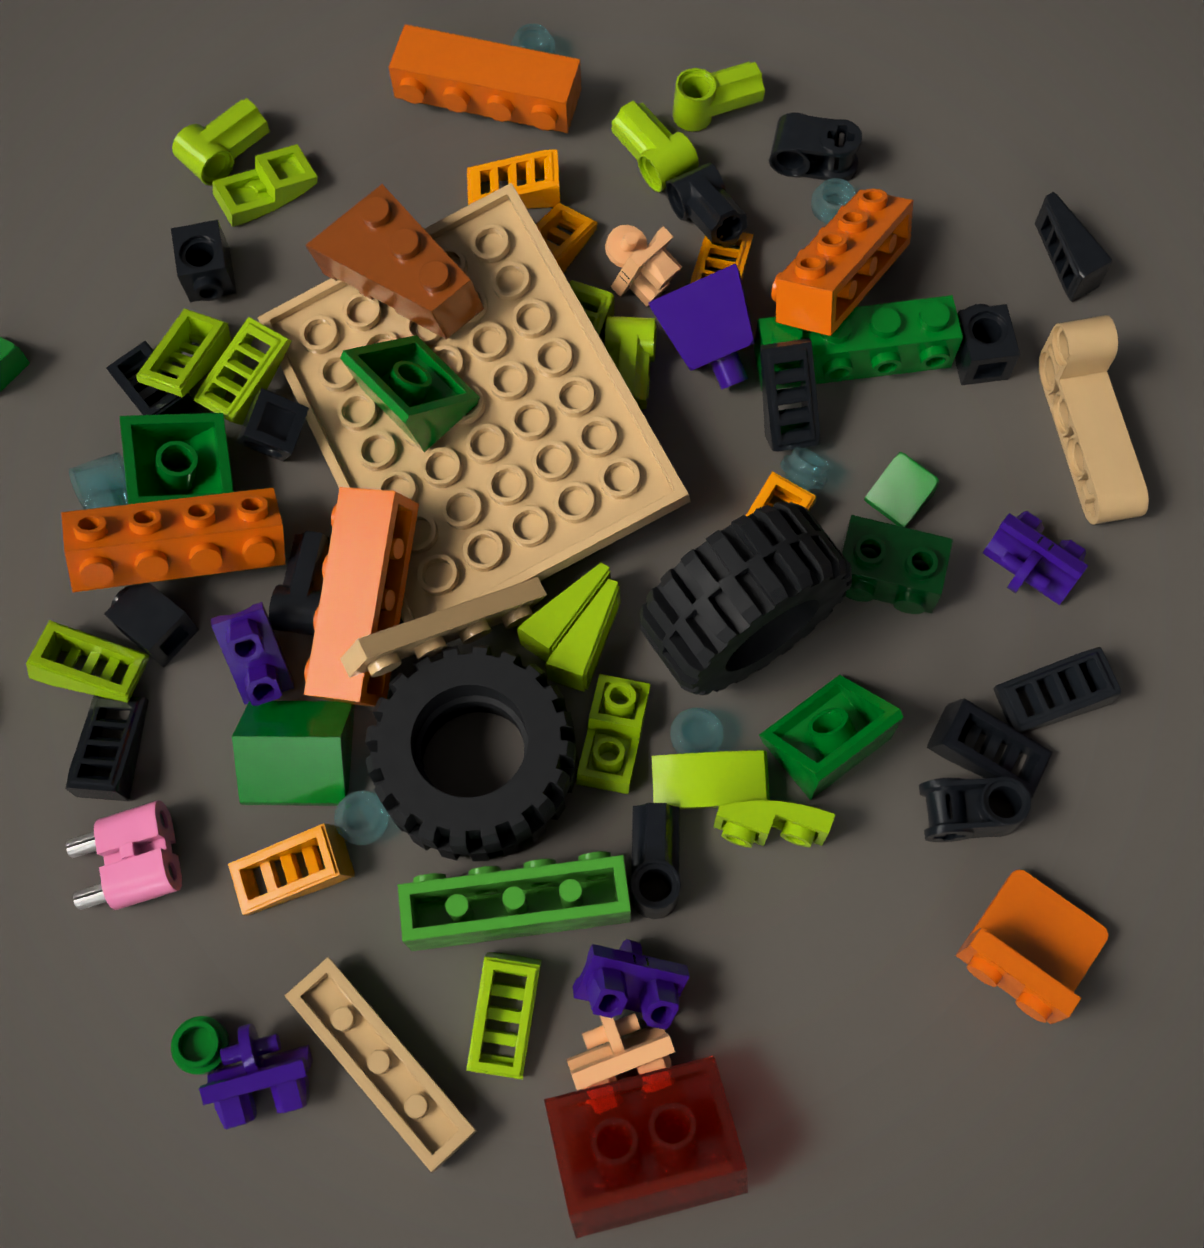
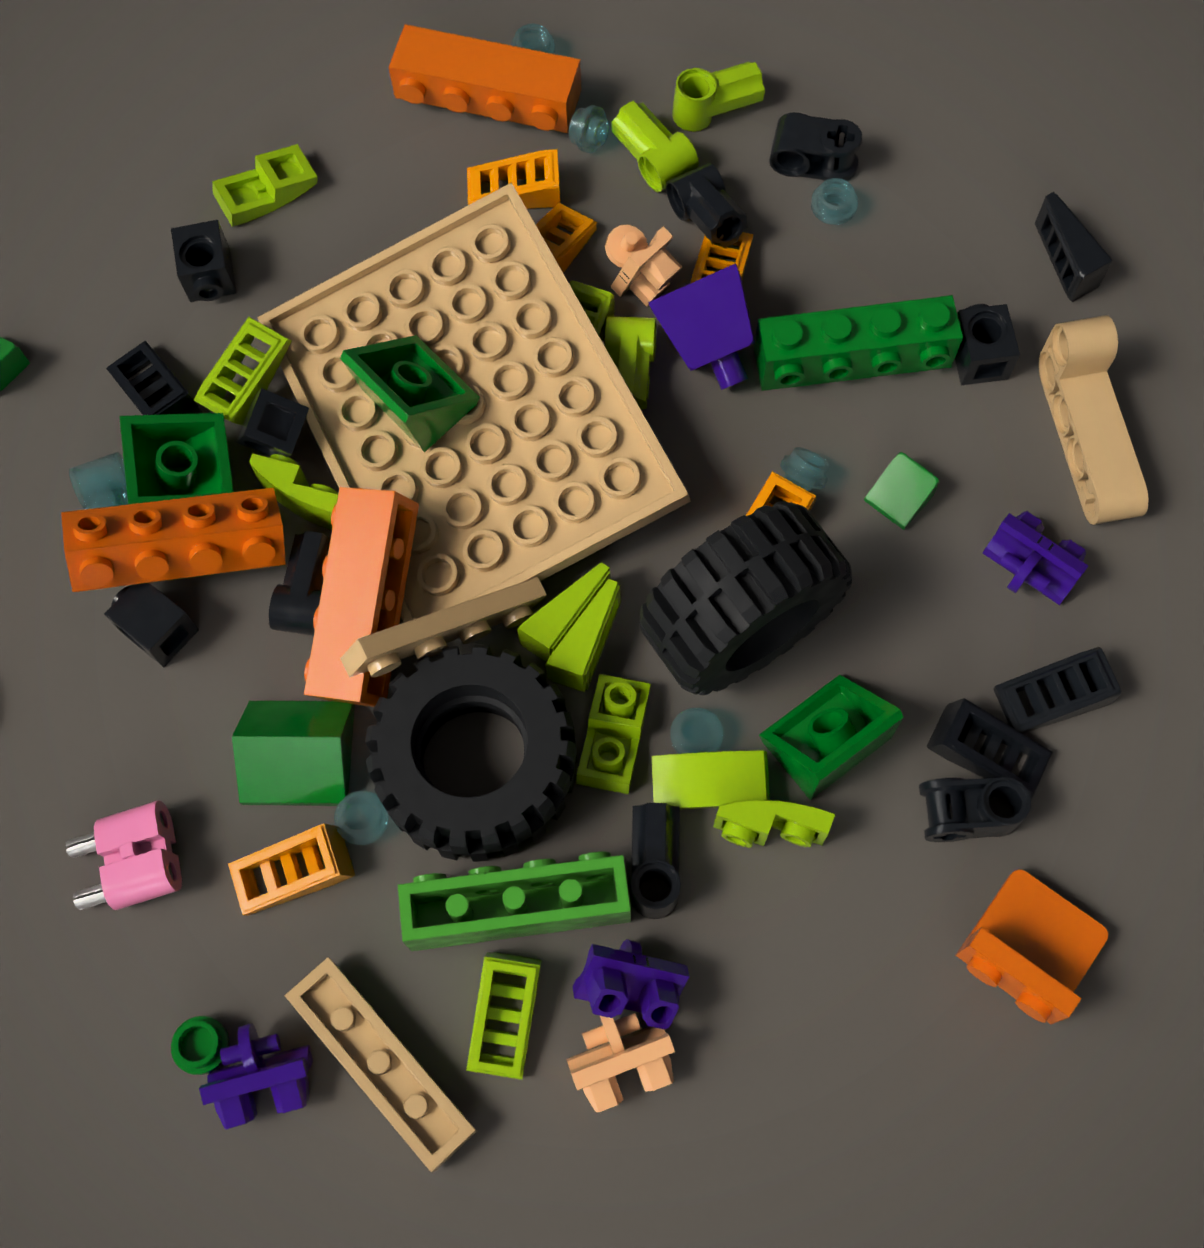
lime slope [26,620,149,703] -> none
black slope [65,695,149,801] -> none
lime slope [136,308,231,397] -> none
lime piece [172,98,270,186] -> none
dark purple hips [211,602,295,706] -> none
dark orange wedge [305,184,484,340] -> none
clear red slope [544,1055,748,1239] -> none
black slope [760,338,820,452] -> none
orange brick [771,189,913,336] -> none
dark green brick [841,515,953,614] -> none
none -> lime slope [249,453,338,530]
none -> clear light blue plate [569,105,609,153]

